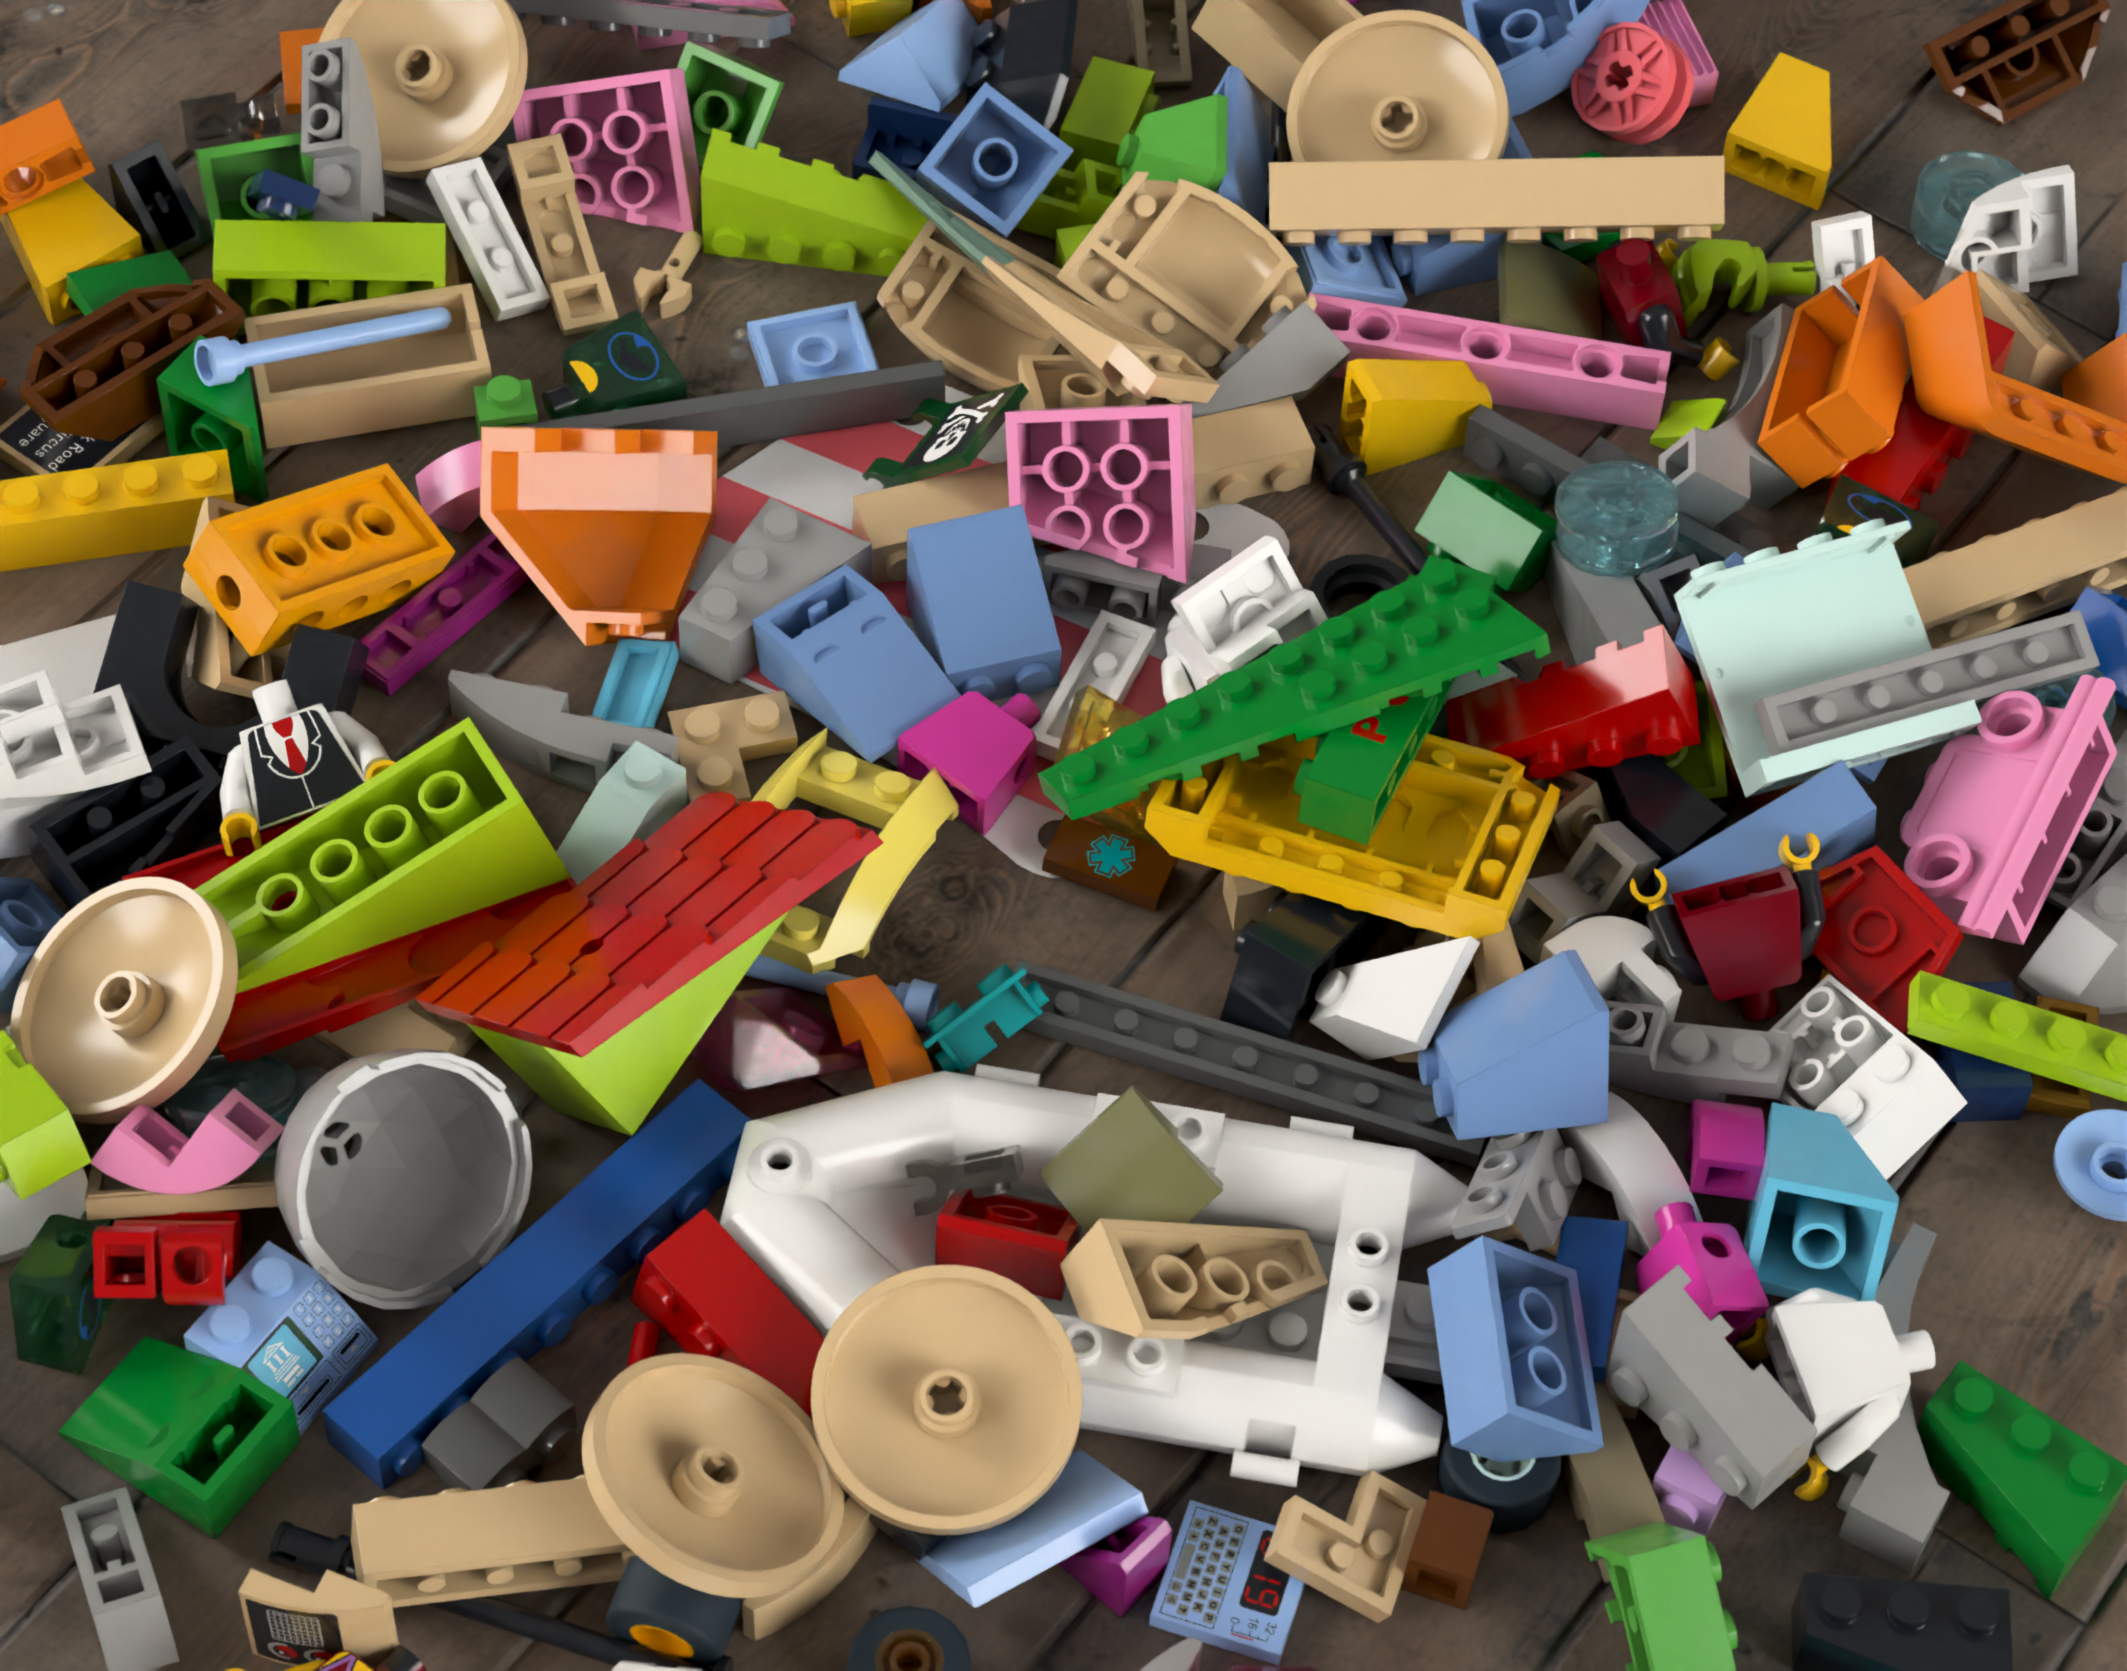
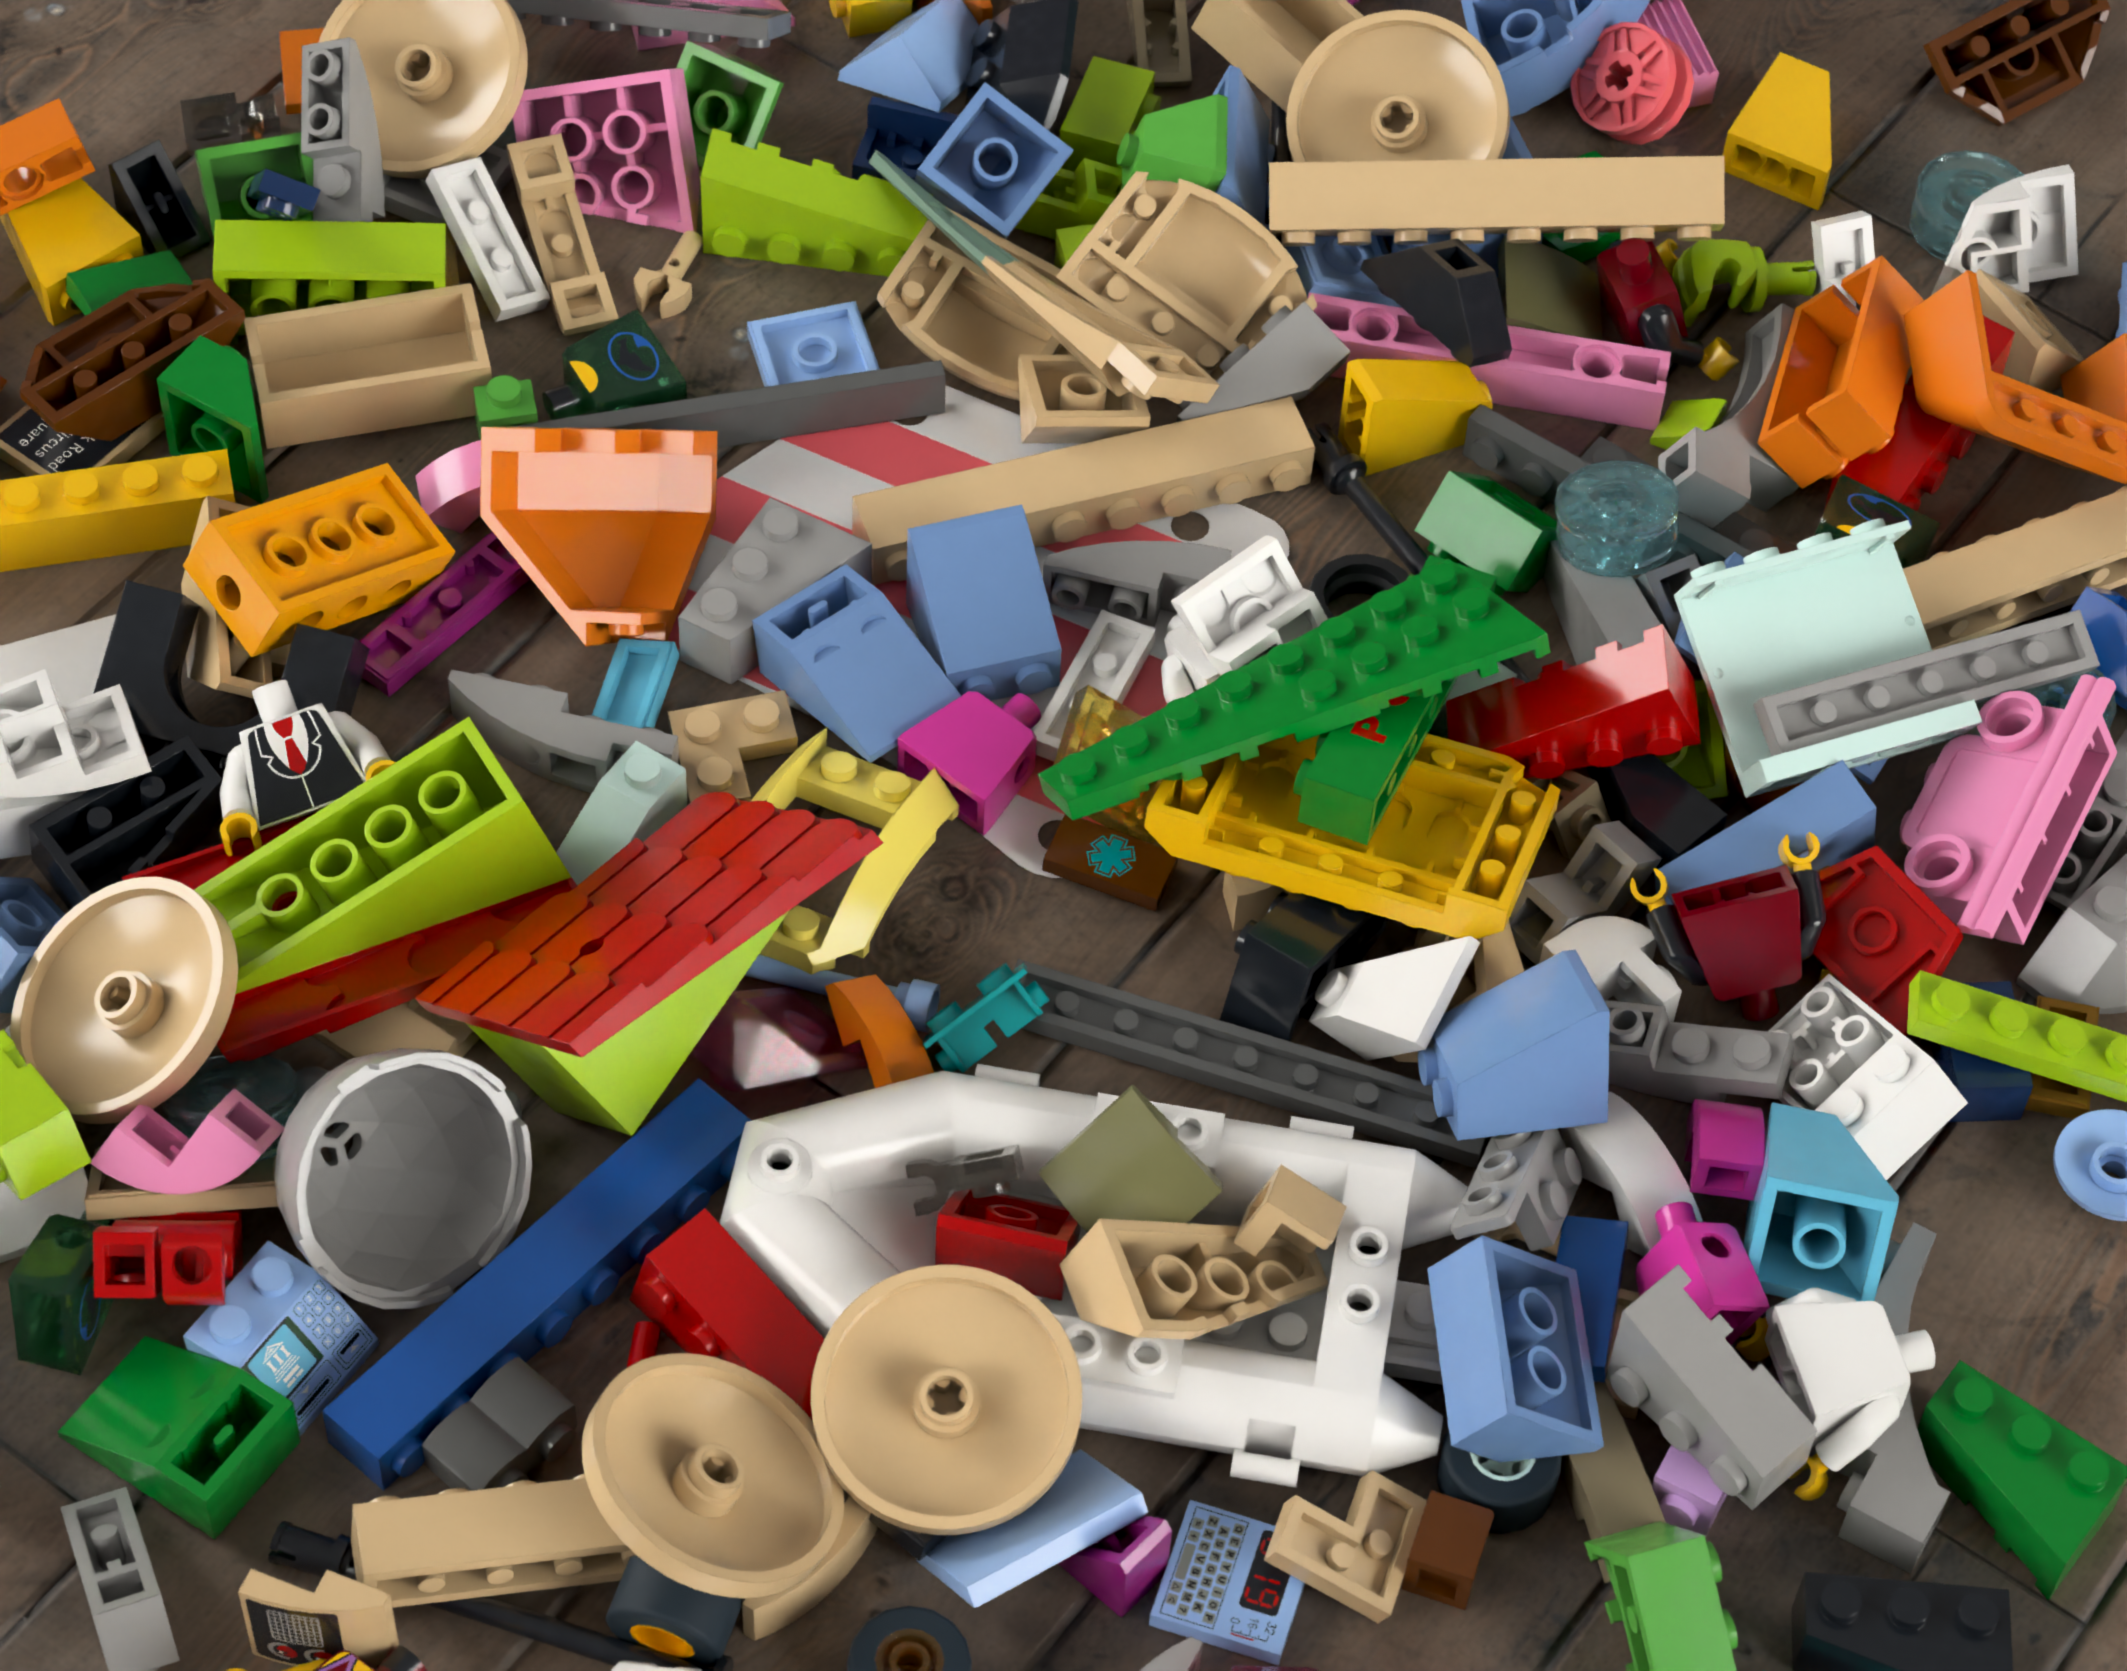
light blue piece [194,307,451,387] -> none
flag [862,383,1029,490] -> none
bright pink wedge [1005,403,1196,584] -> none
none -> tan panel [1233,1164,1347,1257]
none -> black slope [1360,238,1512,367]

